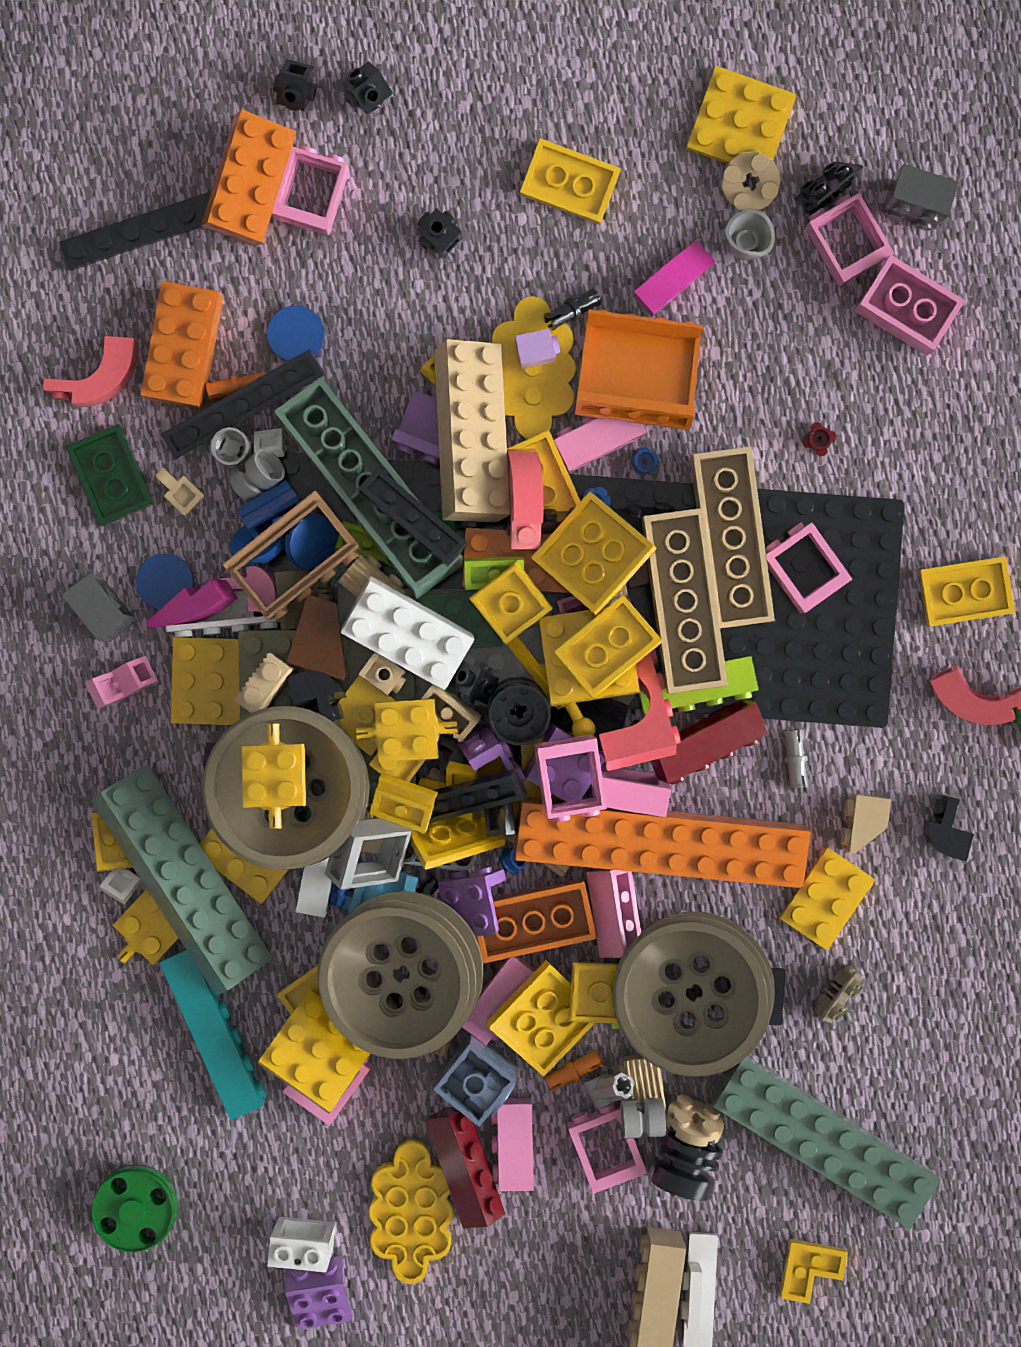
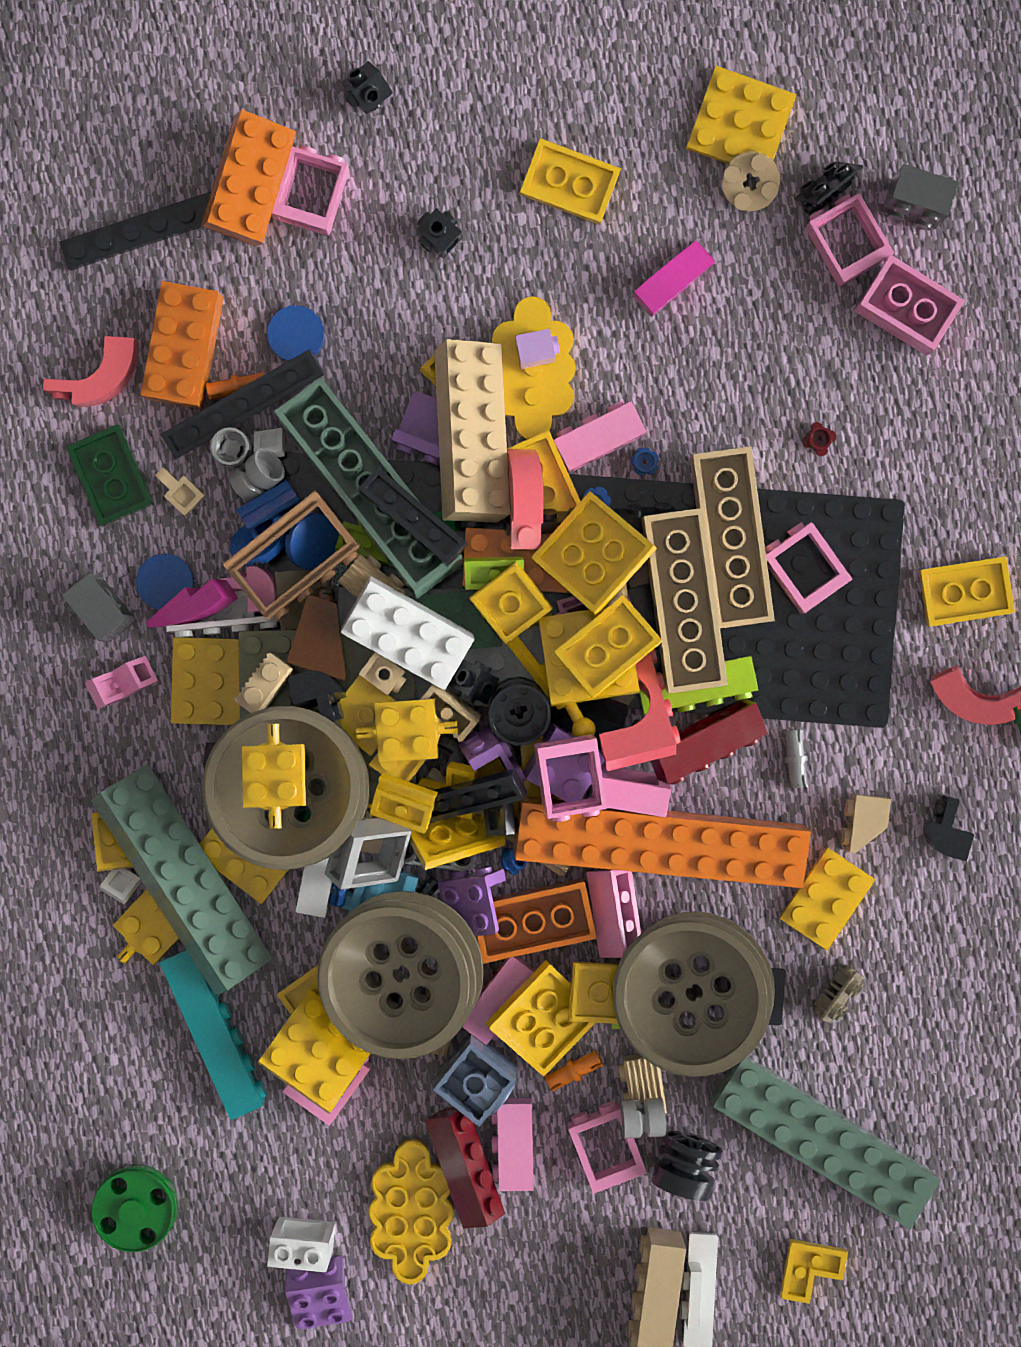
black brick [273,59,317,111] -> none
black pin [544,288,601,331] -> none
orange panel [575,309,704,430] -> none
light grey piece [583,1071,635,1109] -> none
tan plate [665,1095,724,1147] -> none
light grey helmet [725,209,775,261] -> none

